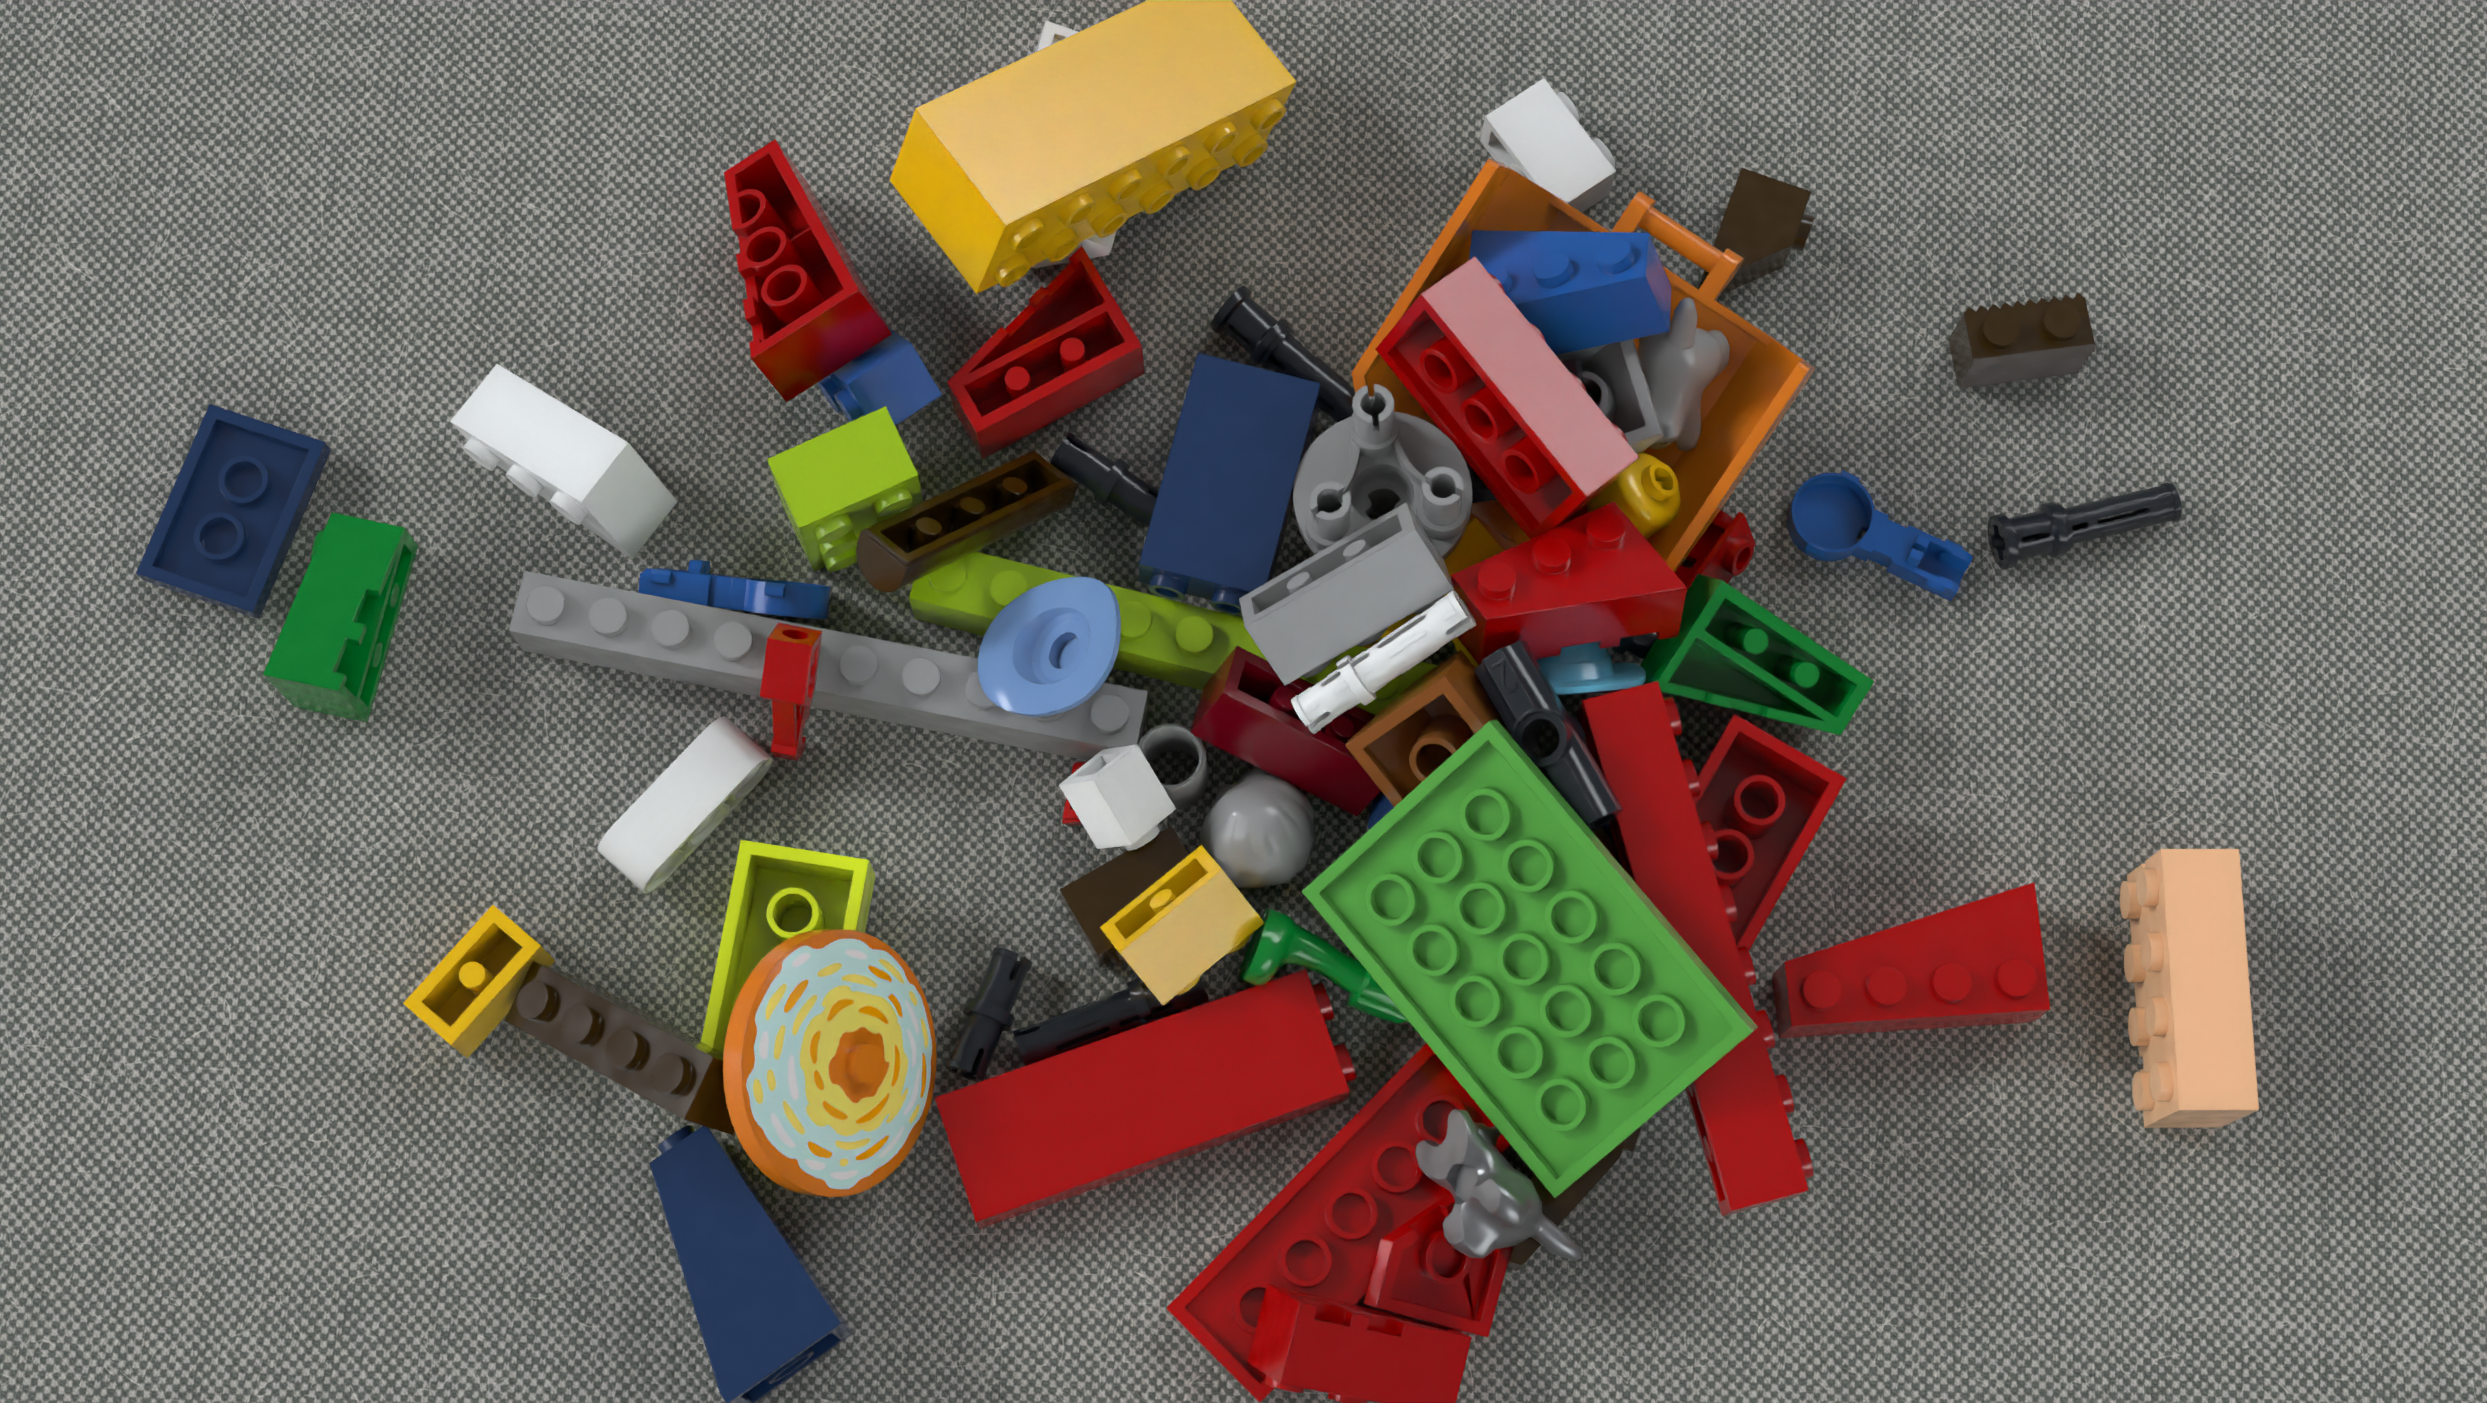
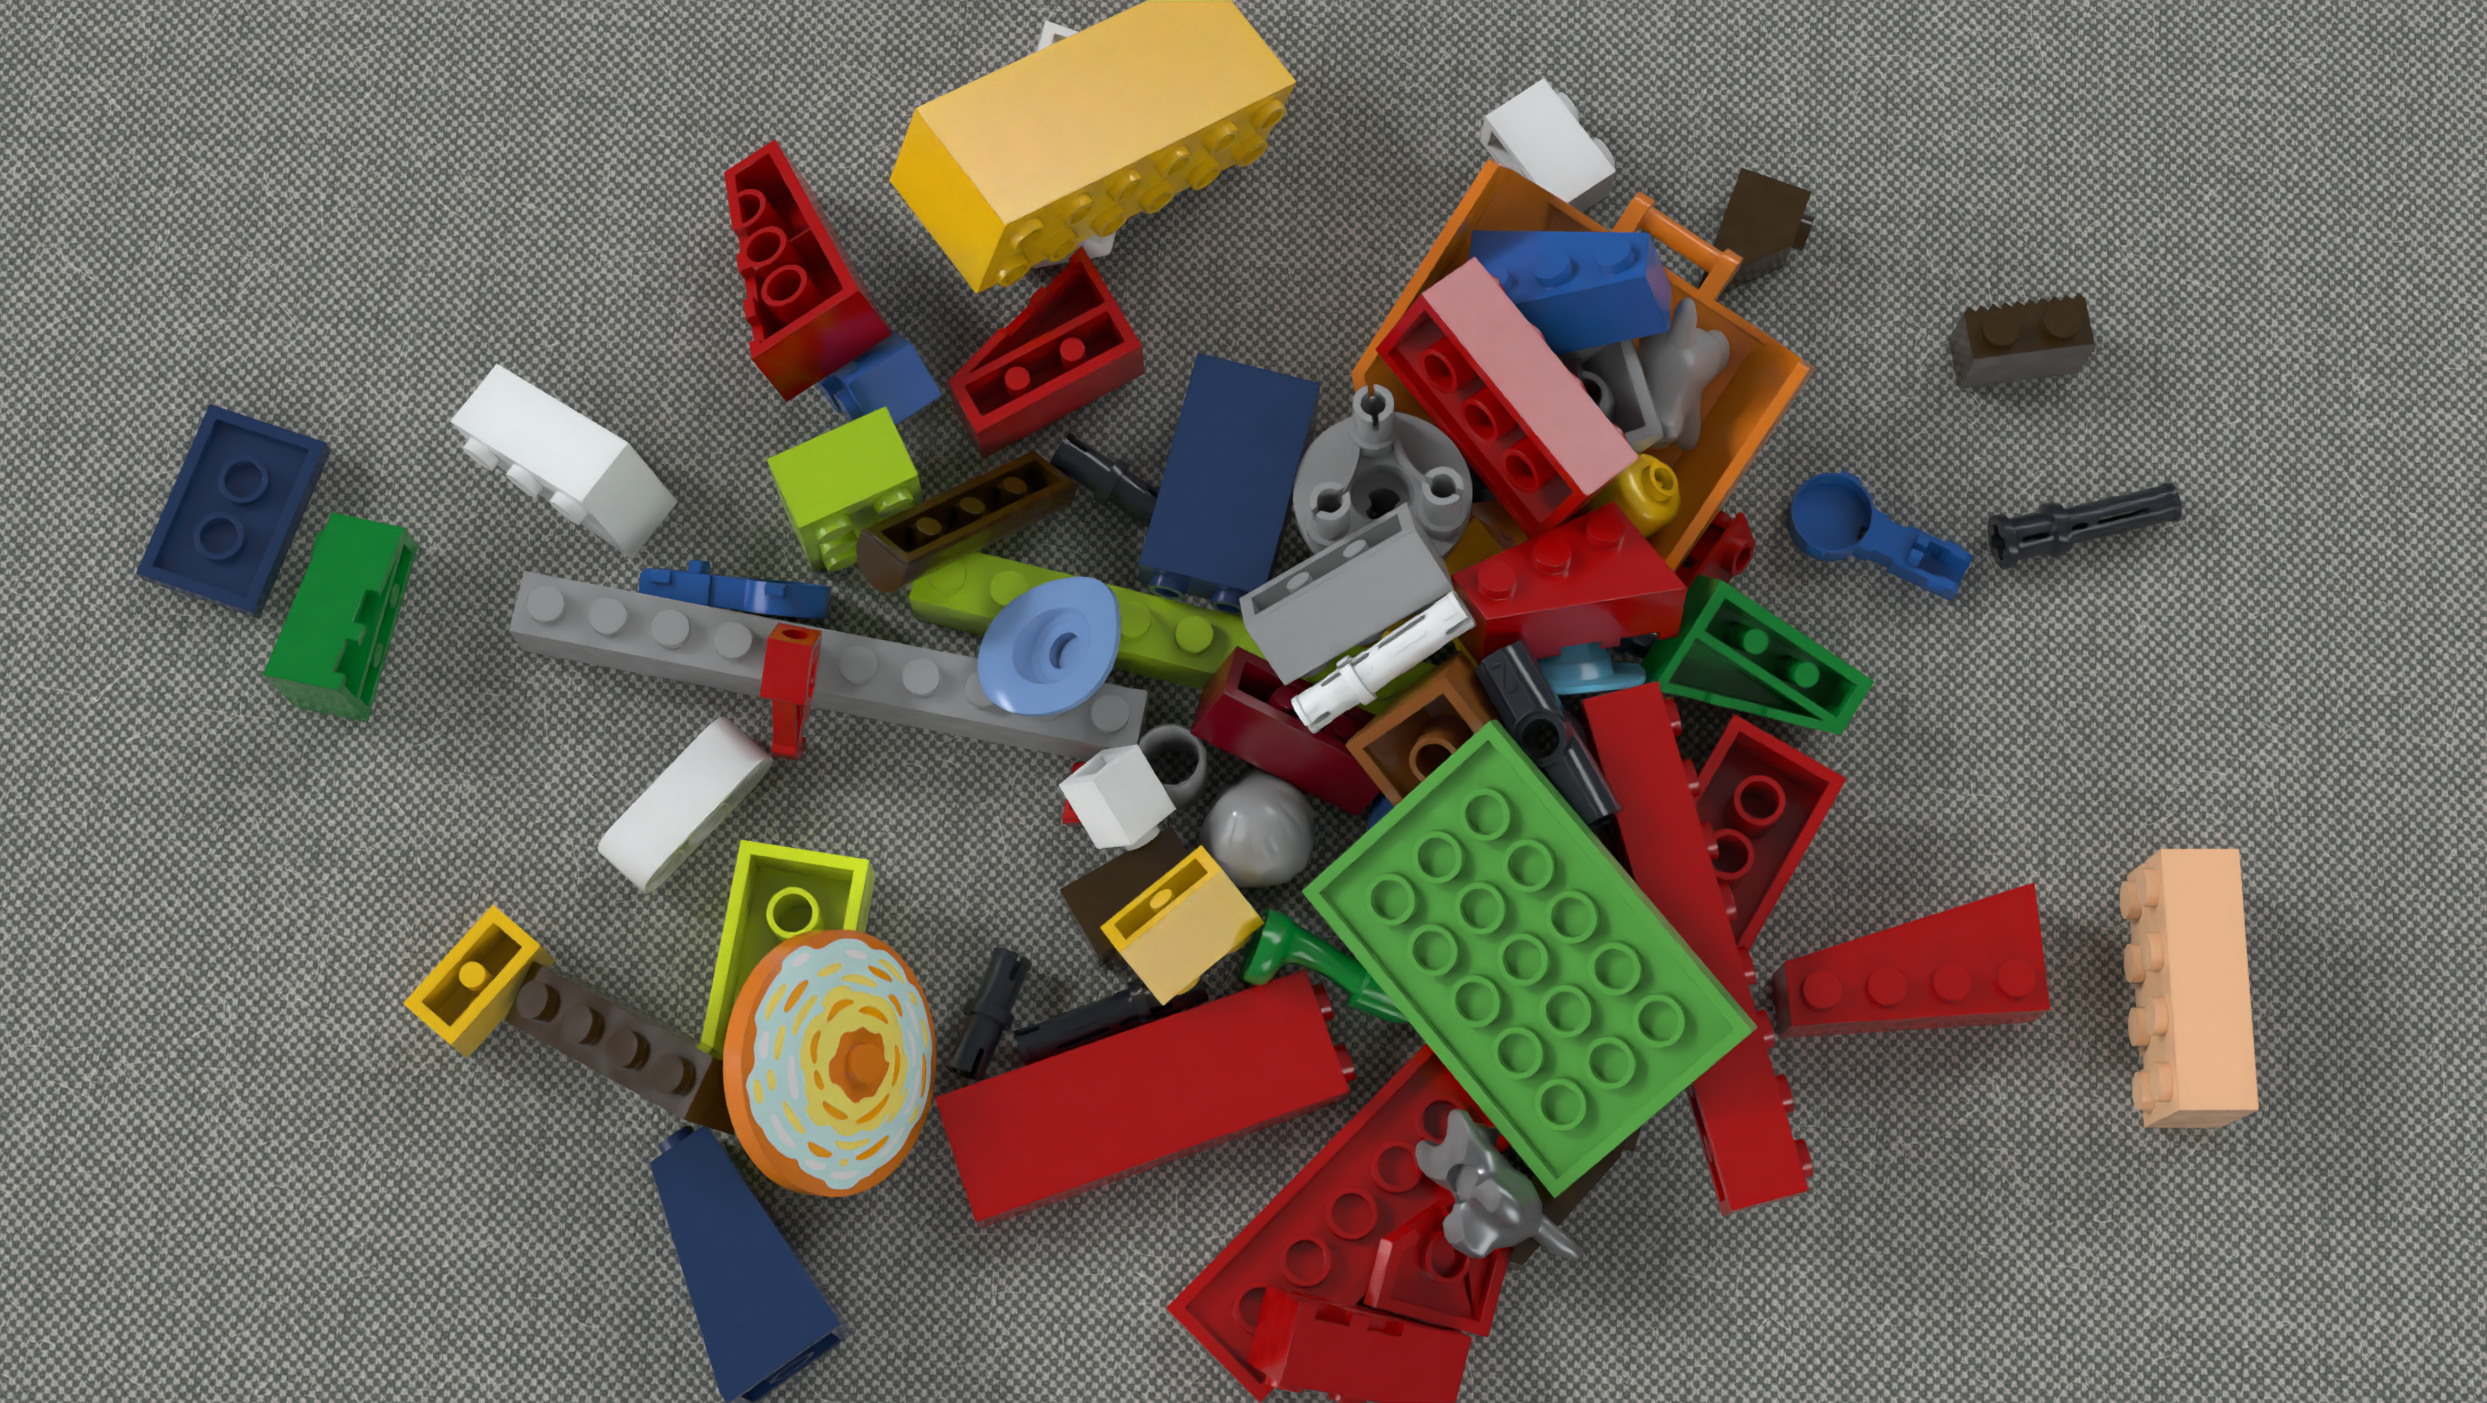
black pin [1210,285,1355,423] -> none

